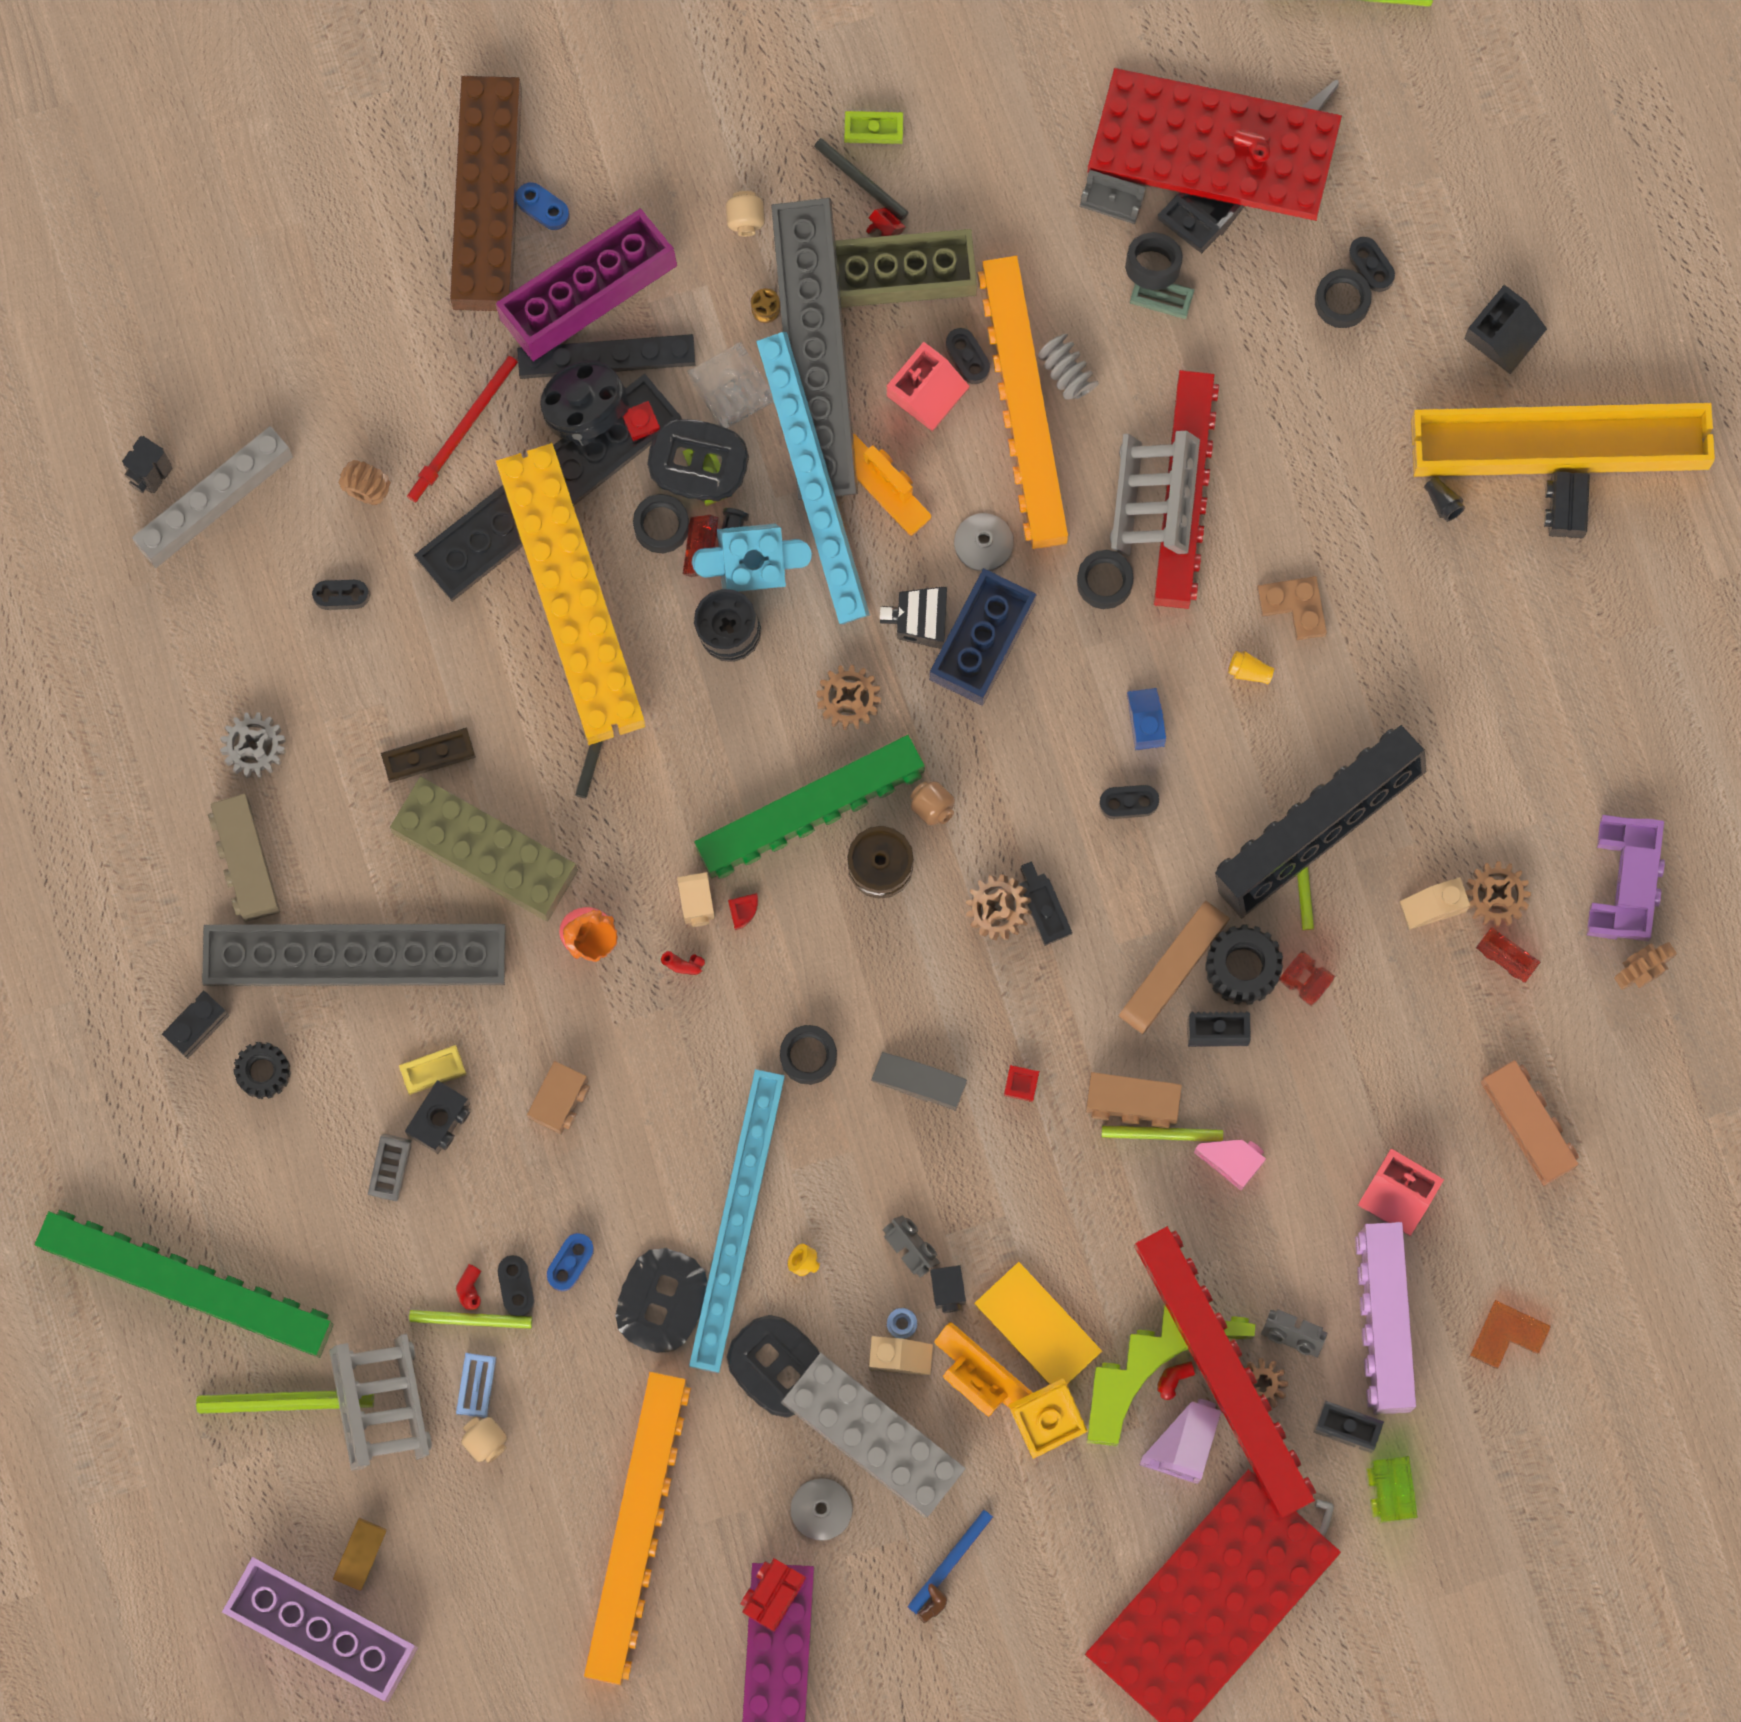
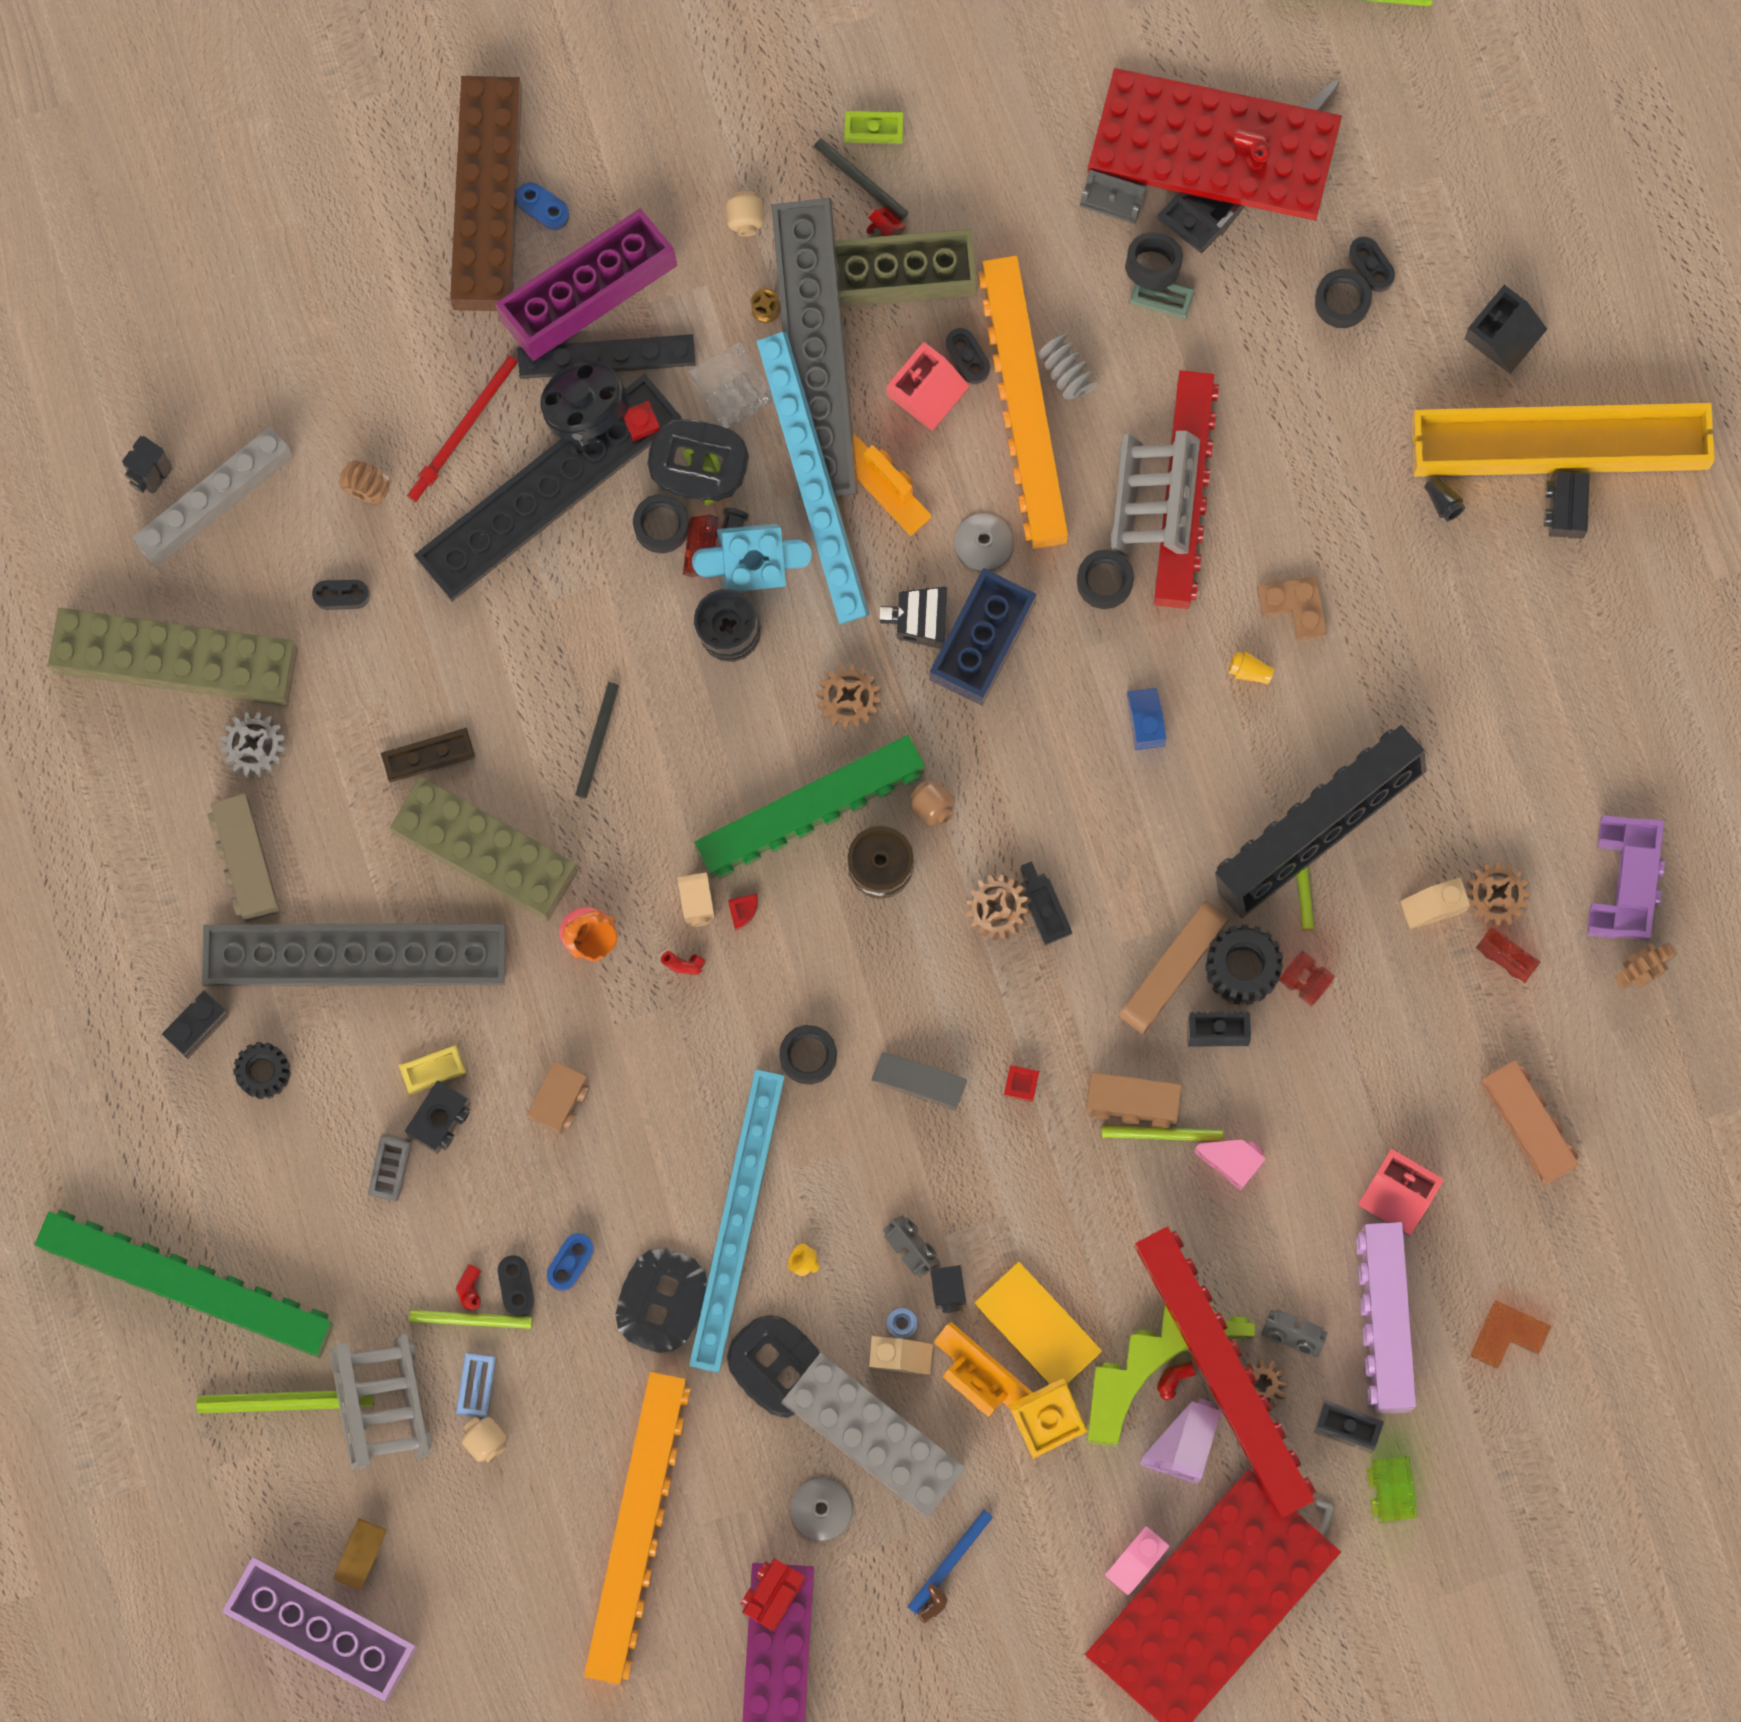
yellow piece [496,443,645,745] -> none
black plate [1099,785,1160,819] -> none
none -> olive brick [48,607,298,706]
none -> bright pink slope [1105,1526,1170,1596]

